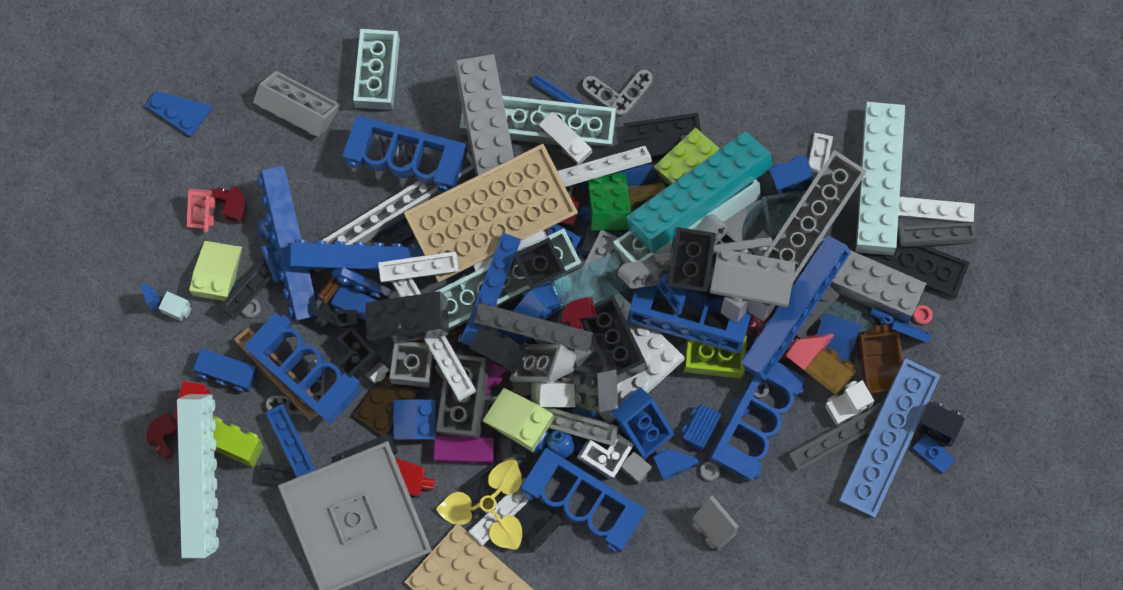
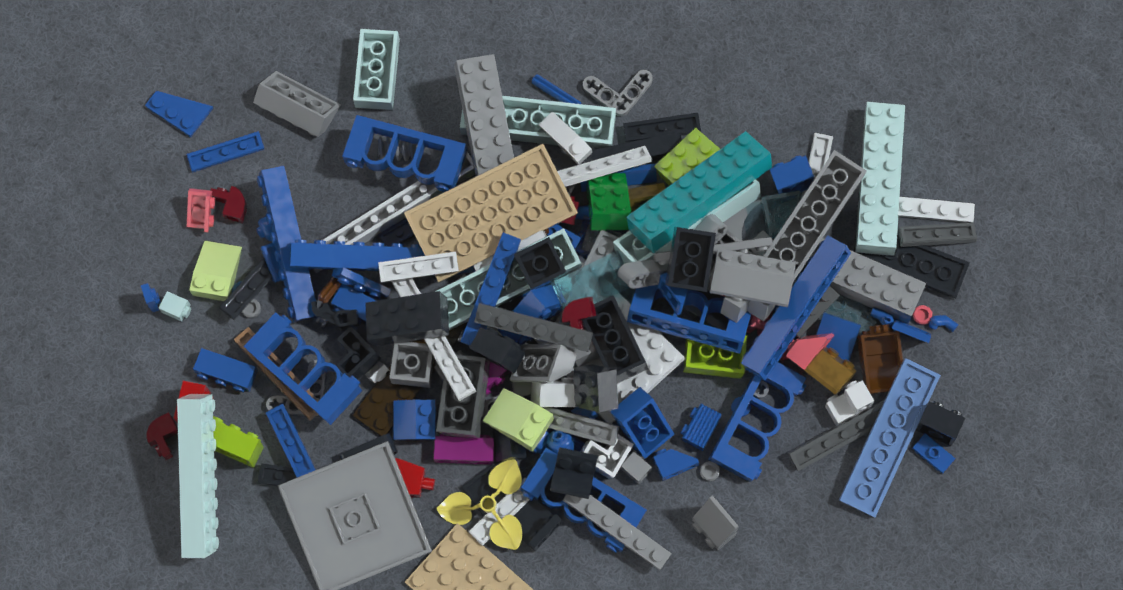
none -> blue tile [186,131,265,173]
none -> black bracket [550,447,598,499]
none -> light grey plate [563,495,672,570]
none -> blue arm [928,315,959,332]

